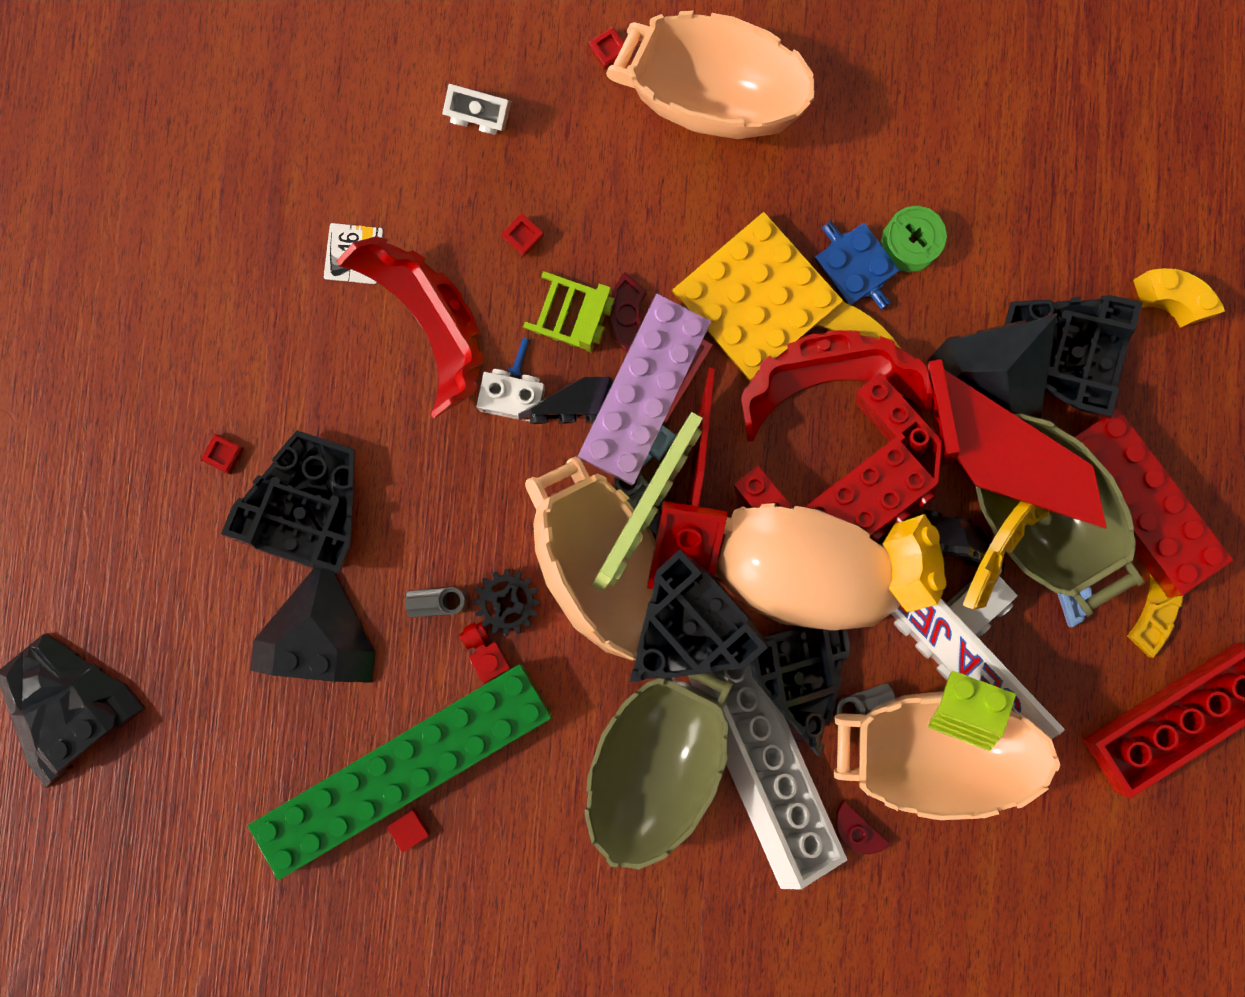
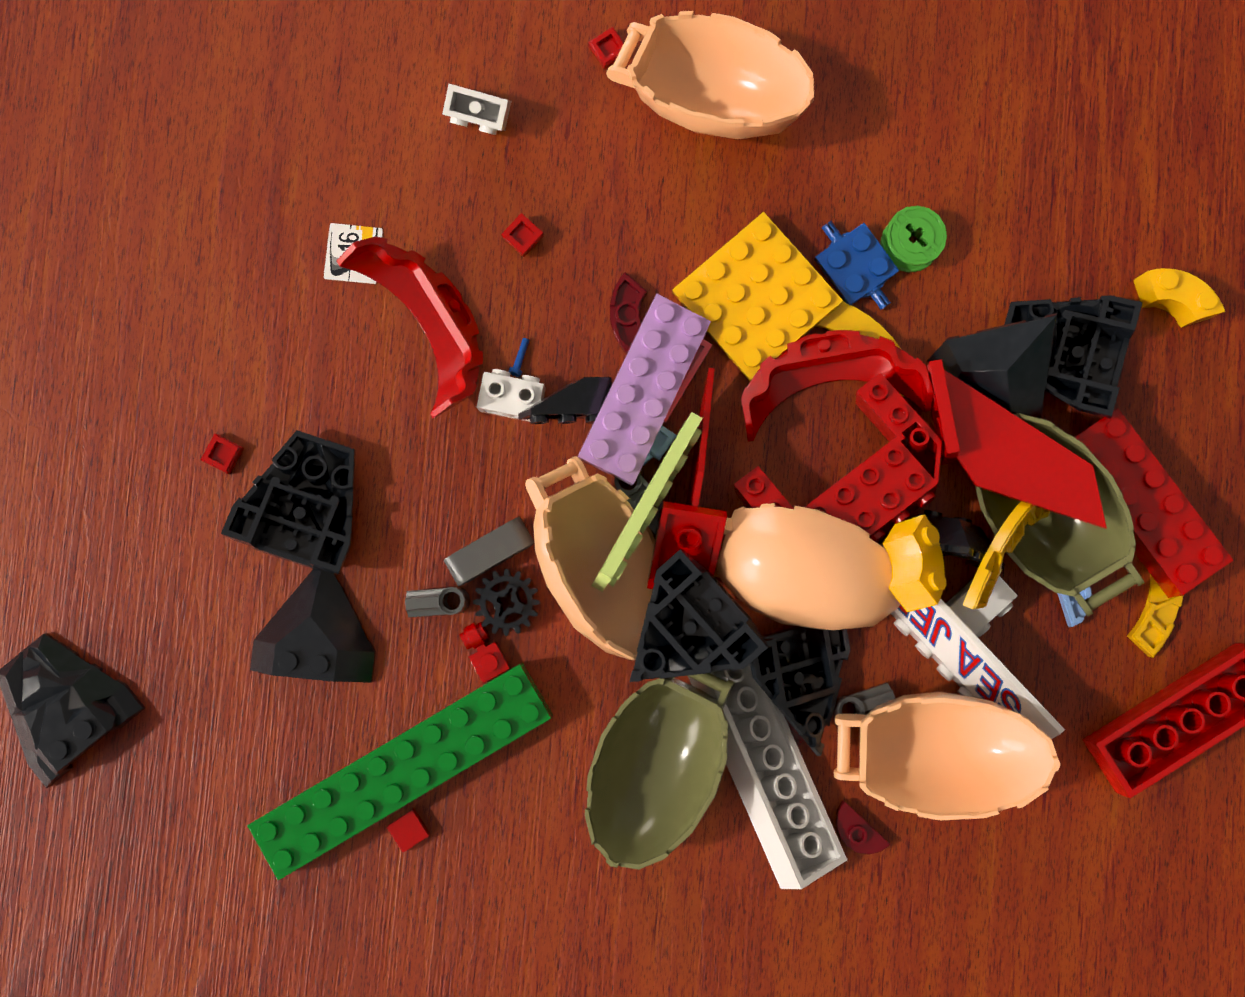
lime plate [523,271,615,353] -> none
lime plate [928,670,1016,752] -> none
none -> dark grey beam [443,517,535,587]

